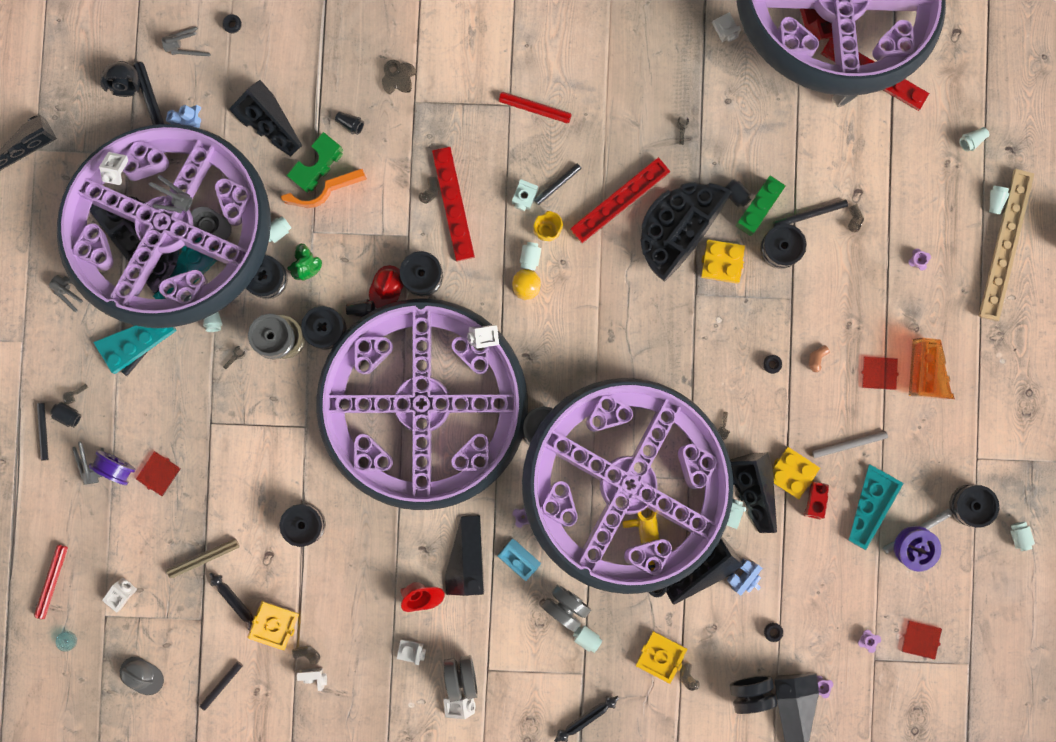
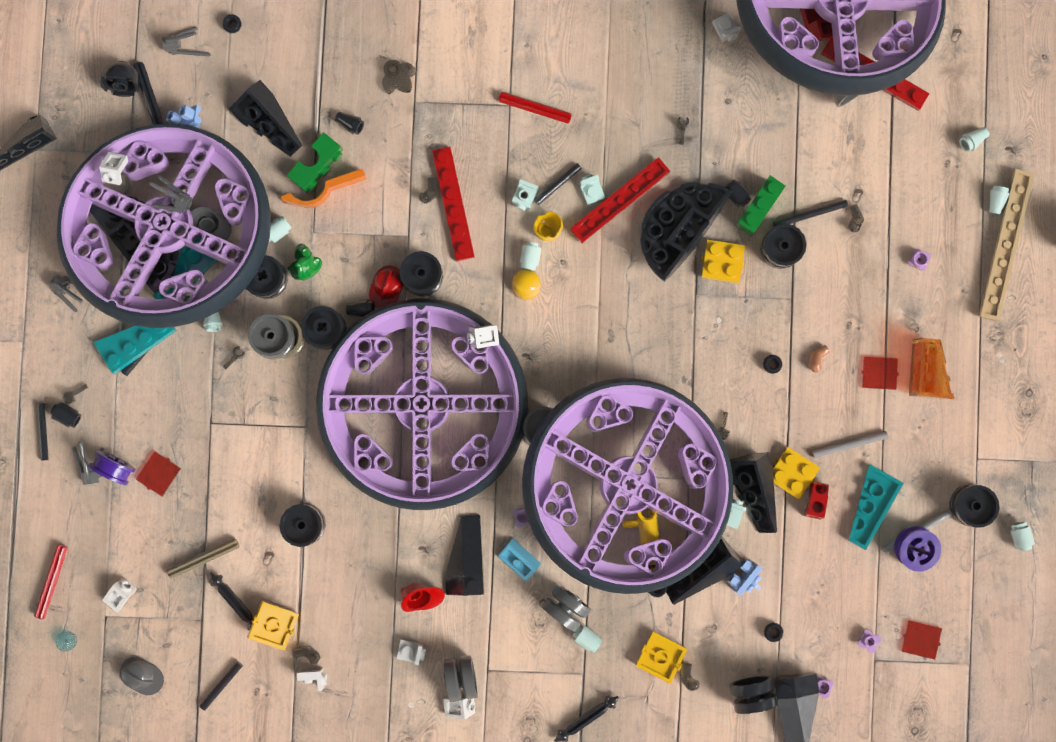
none -> light aqua bracket [579,174,605,206]

